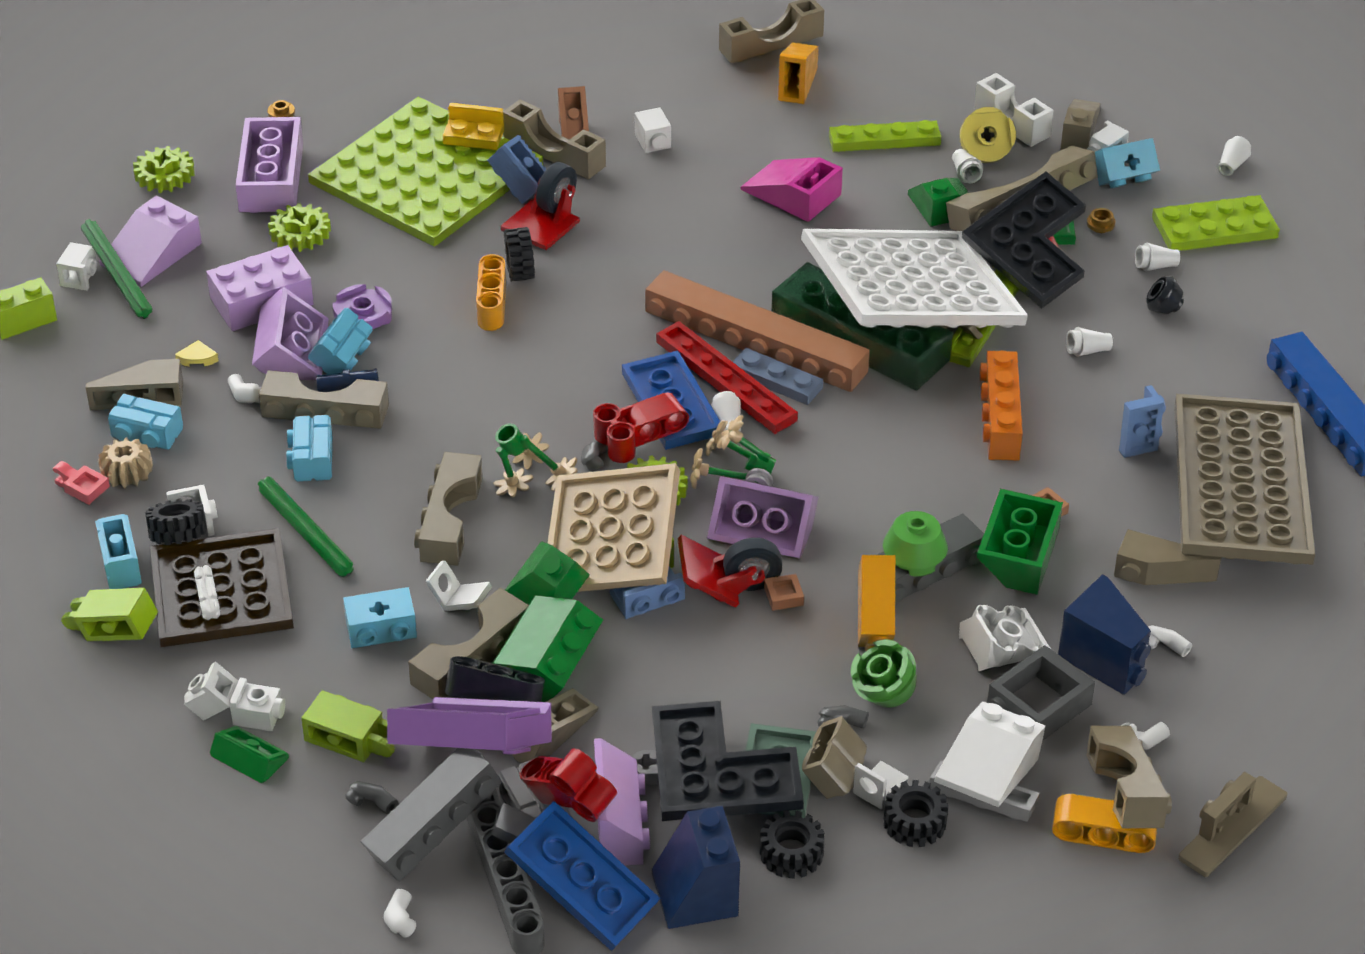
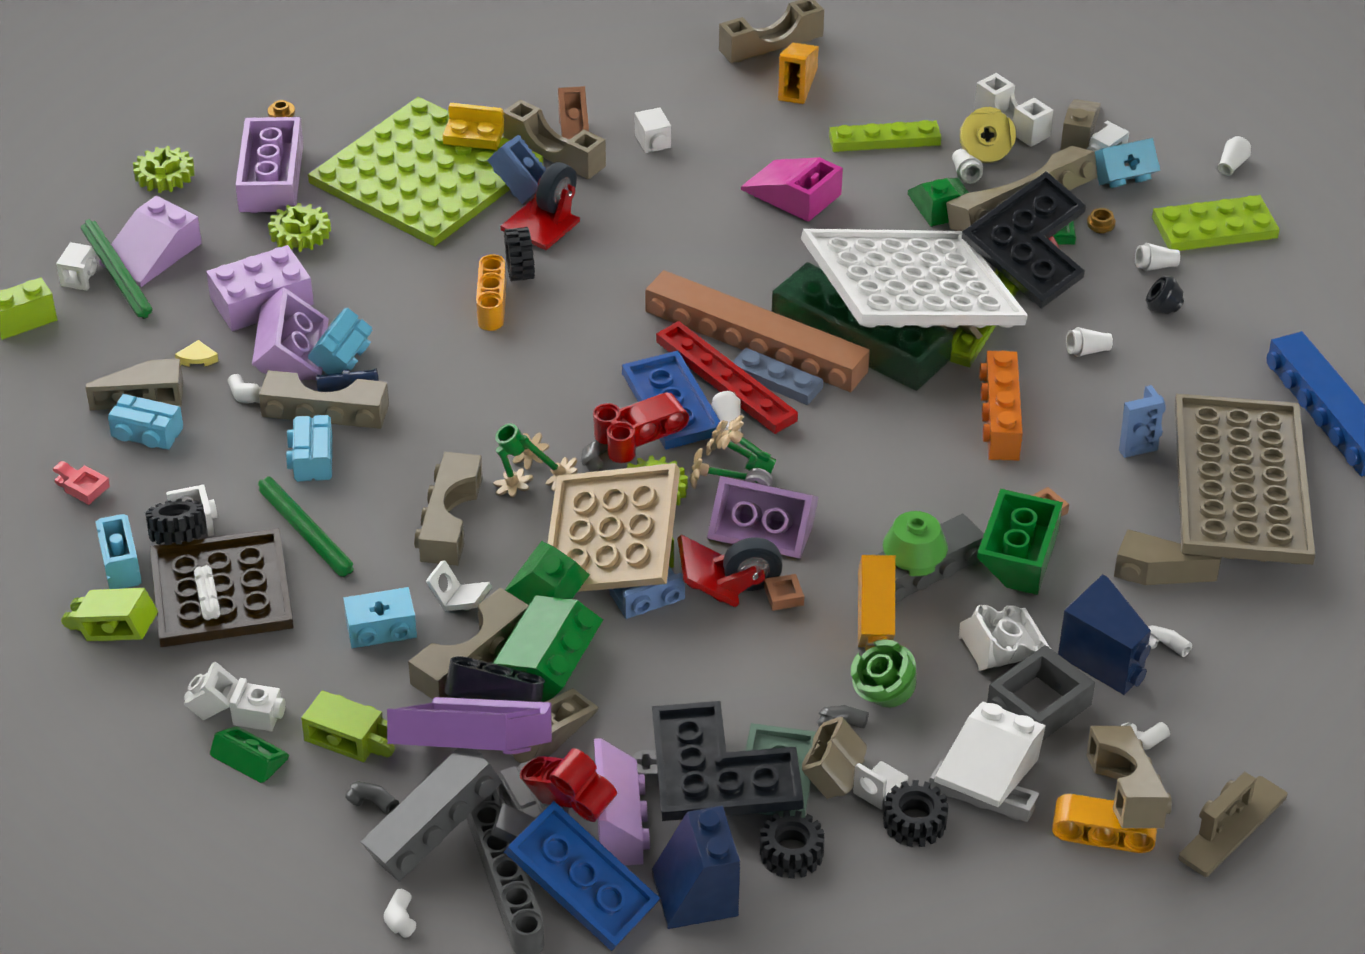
tan gear [98,437,153,489] -> none
medium lavender plate [333,284,392,329] -> none

